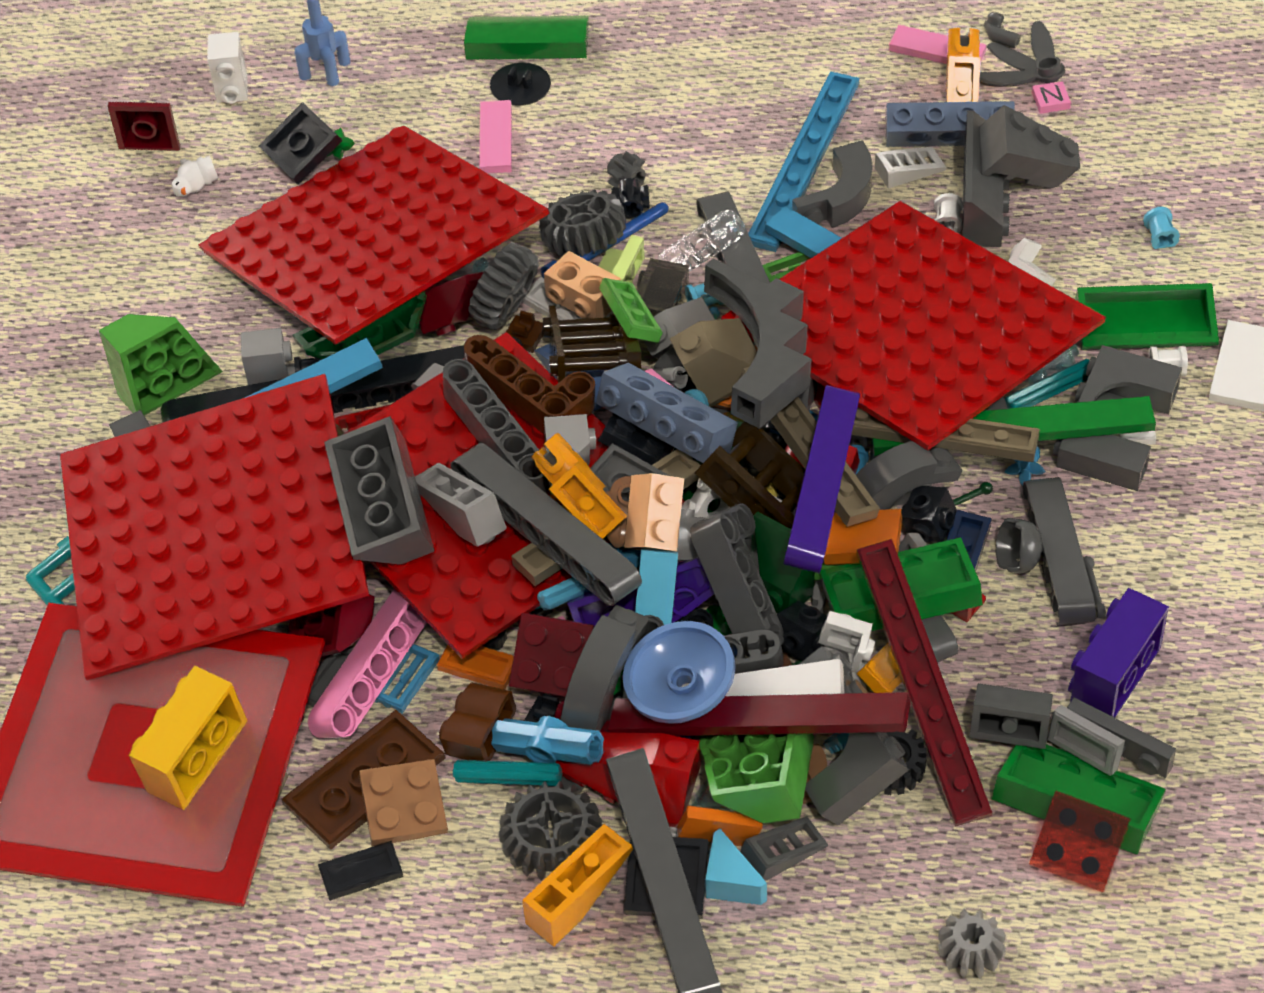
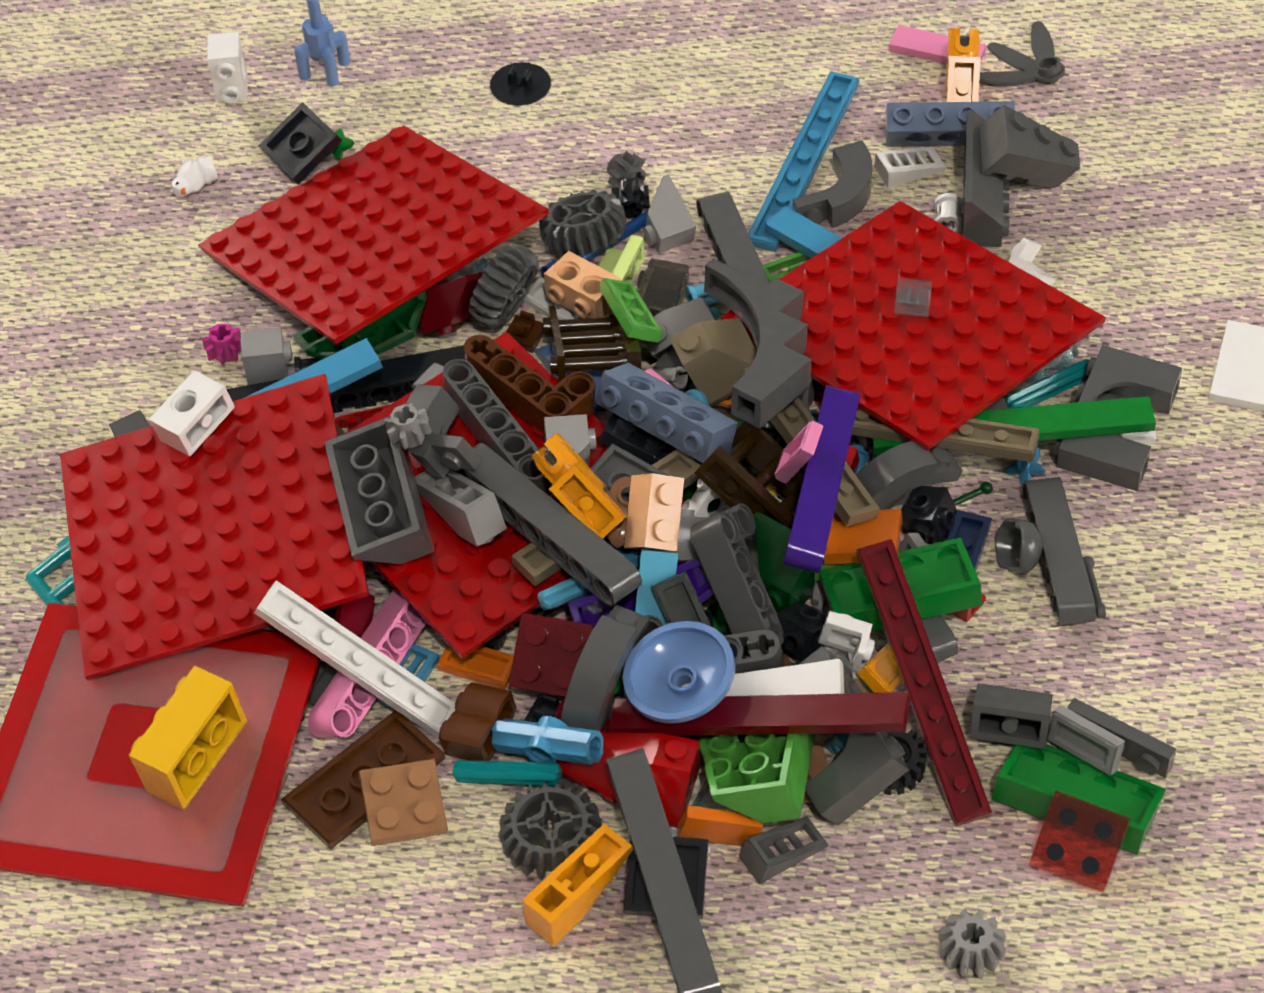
bright green wedge [99,314,223,416] -> none
dark red slope [107,102,181,151] -> none
black tile [318,841,404,901] -> none
green slope [464,15,589,60] -> none
bright pink tile [479,100,512,173] -> none
clear beam [657,210,745,279] -> none
medium azure slope [705,829,767,905] -> none
dark grey arm [984,12,1021,49] -> none
bright pink tile [1032,81,1071,114] -> none
dark purple brick [1068,587,1169,718] -> none
green slope [1075,283,1219,350] -> none
medium azure bush [1143,207,1180,249] -> none
white bush [1148,346,1188,376] -> none
none -> white brick [149,370,235,456]
none -> dark pink gear [202,323,241,365]
none -> white tile [254,581,455,737]
none -> light grey gear [384,403,432,449]
none -> dark grey arch [406,384,482,479]
none -> light grey slope [643,174,696,254]
none -> pearl dark grey tile [651,571,711,626]
none -> bright pink tile [774,420,823,484]
none -> clear light blue tile [894,278,932,317]

